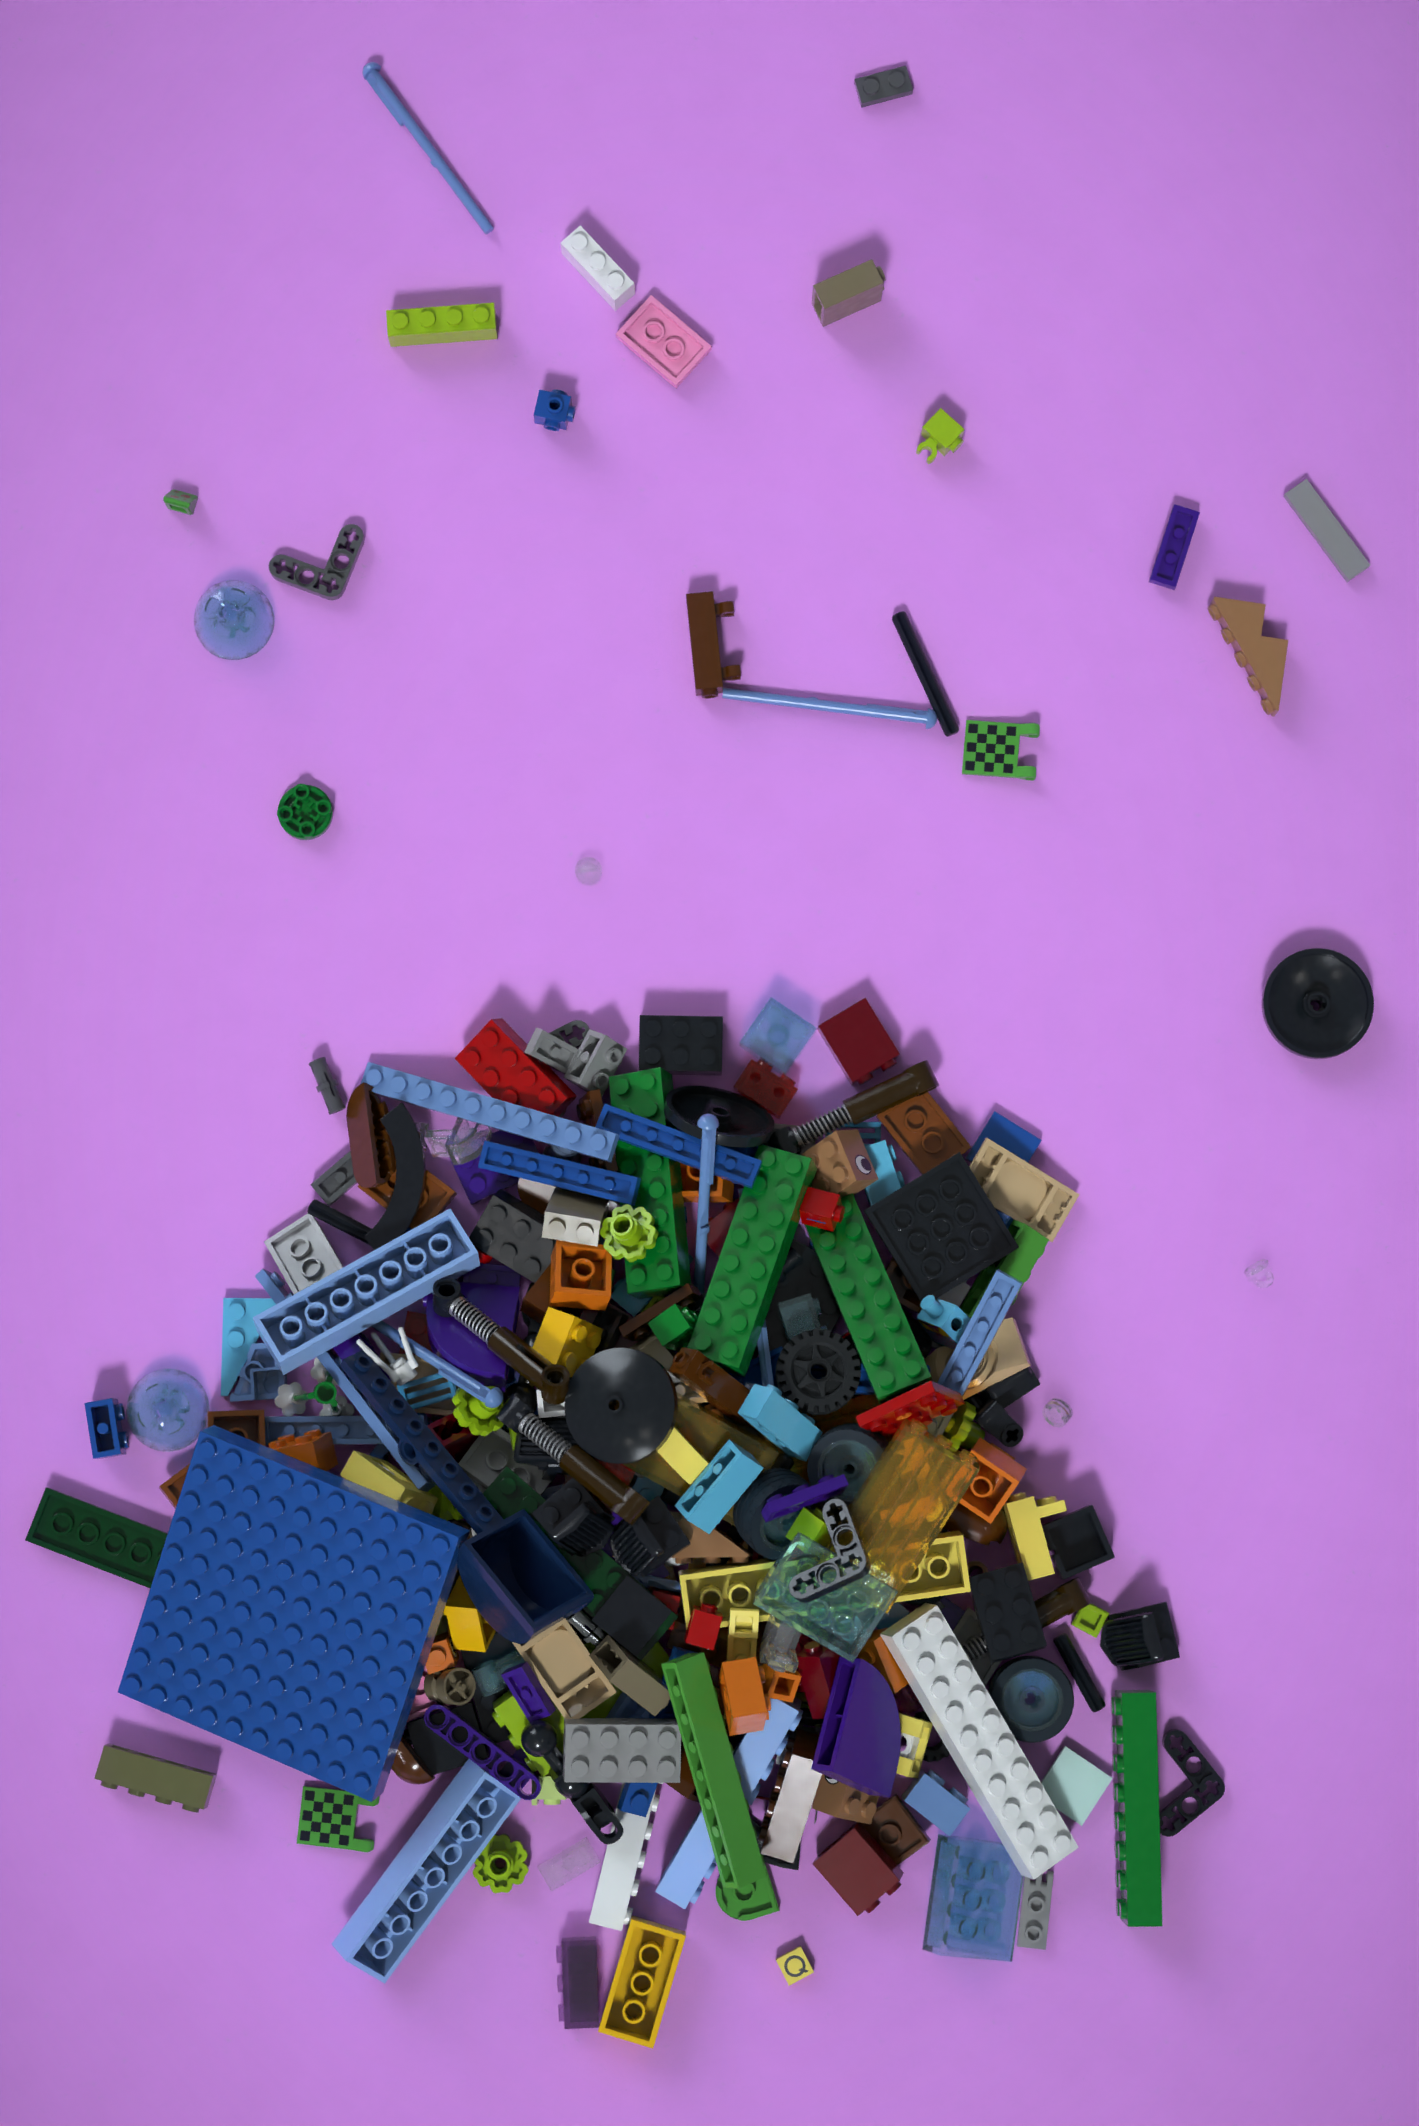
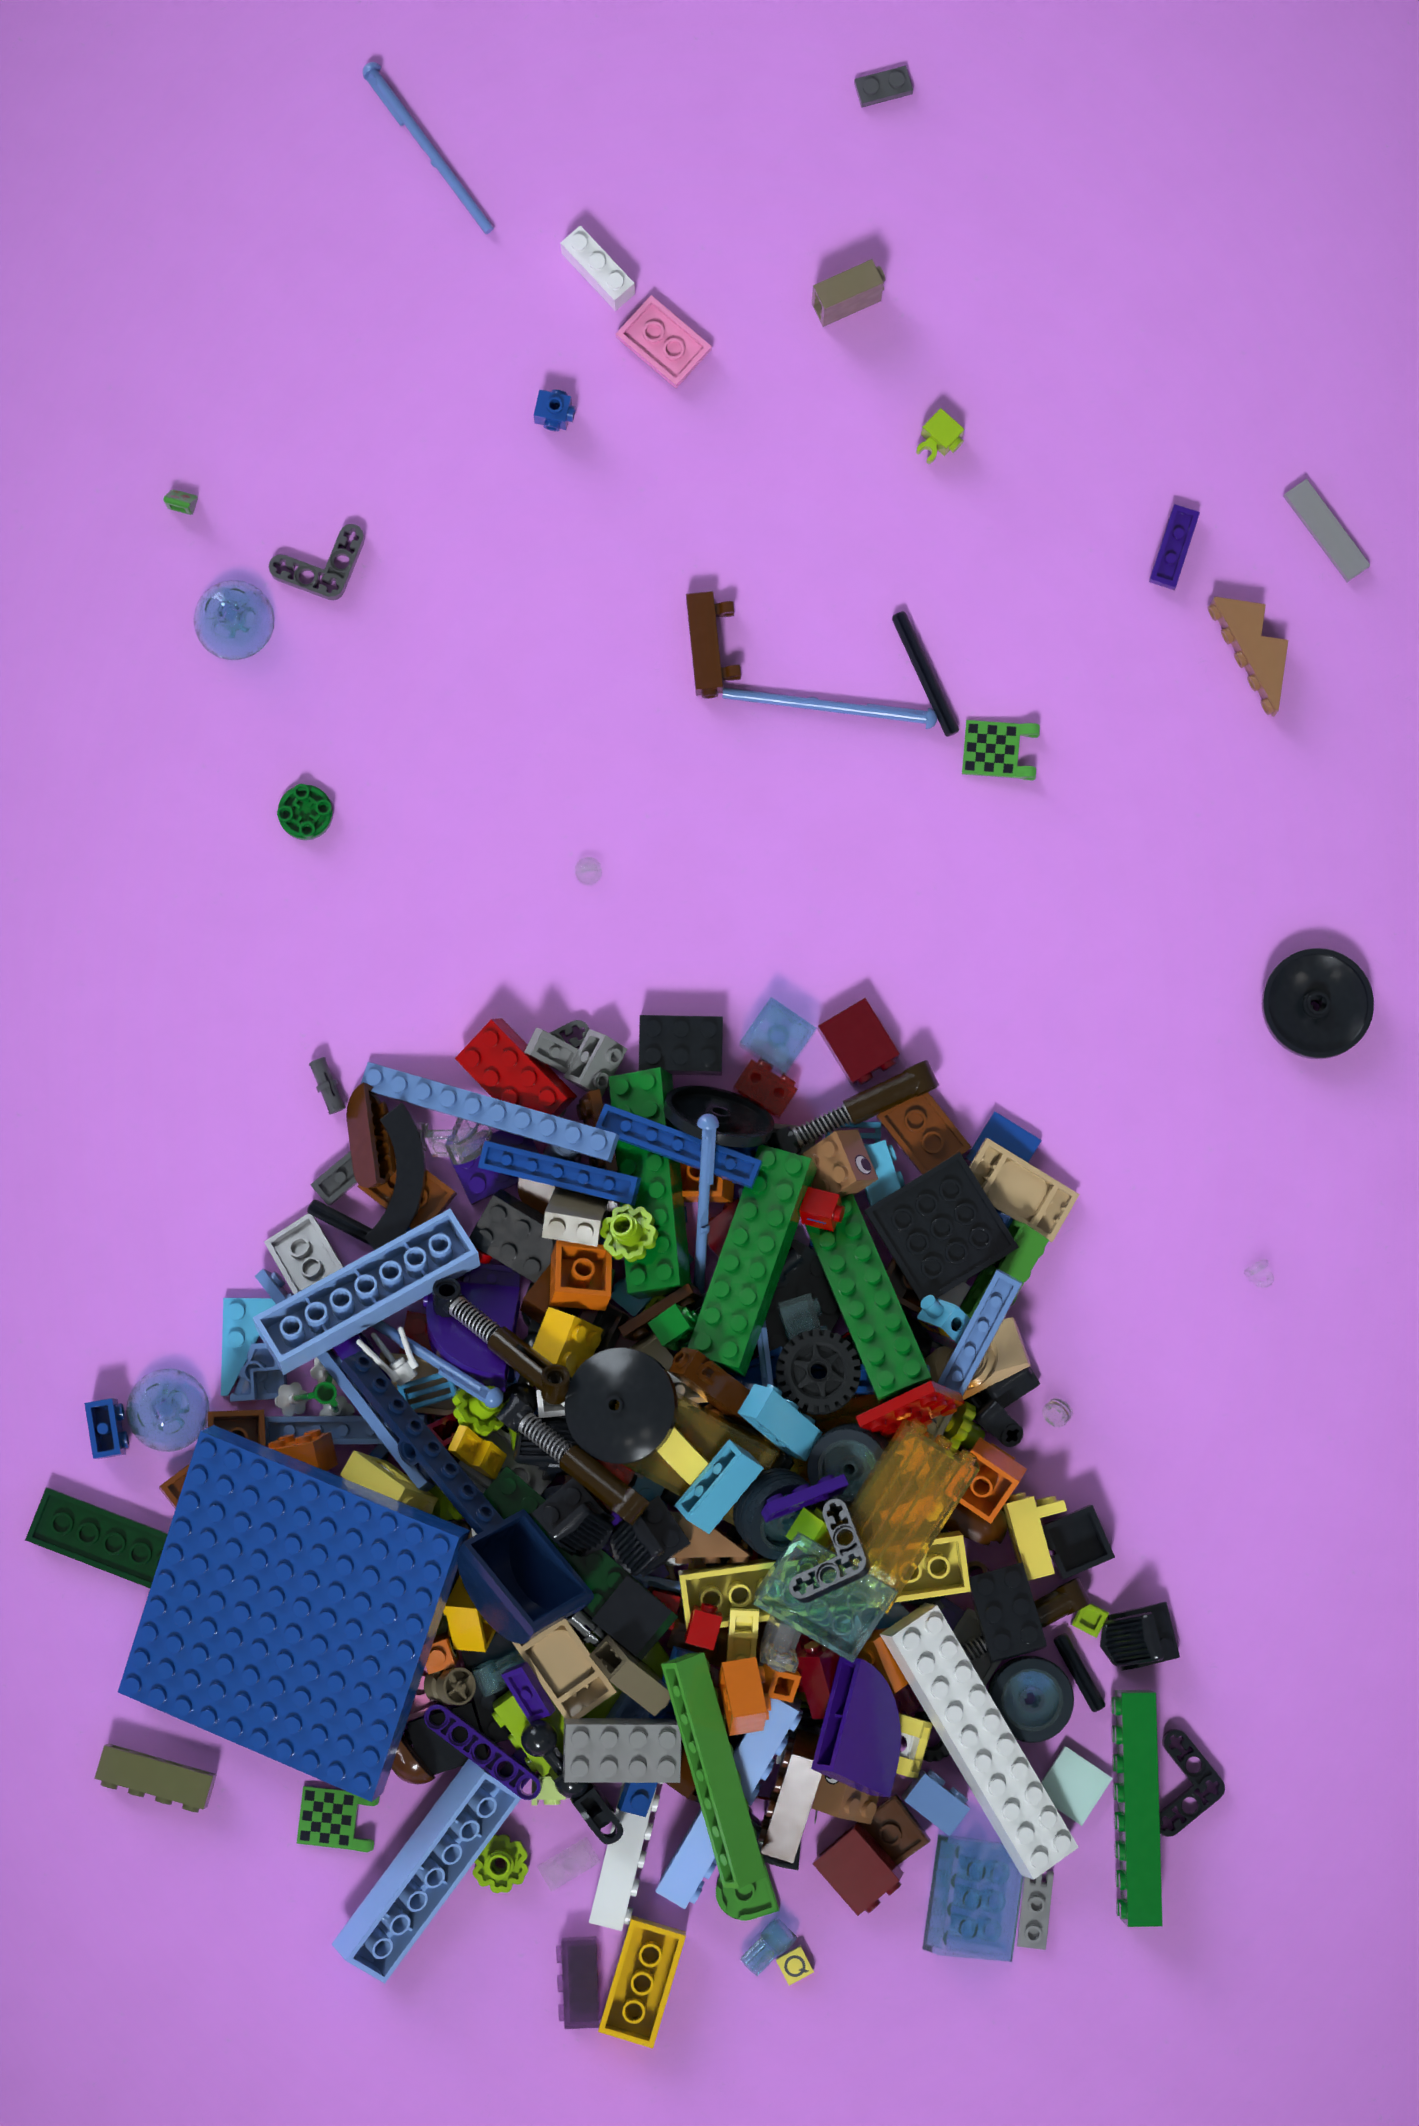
lime brick [386,303,498,347] -> none
none -> yellow slope [447,1425,507,1480]
none -> clear light blue piece [740,1917,798,1976]

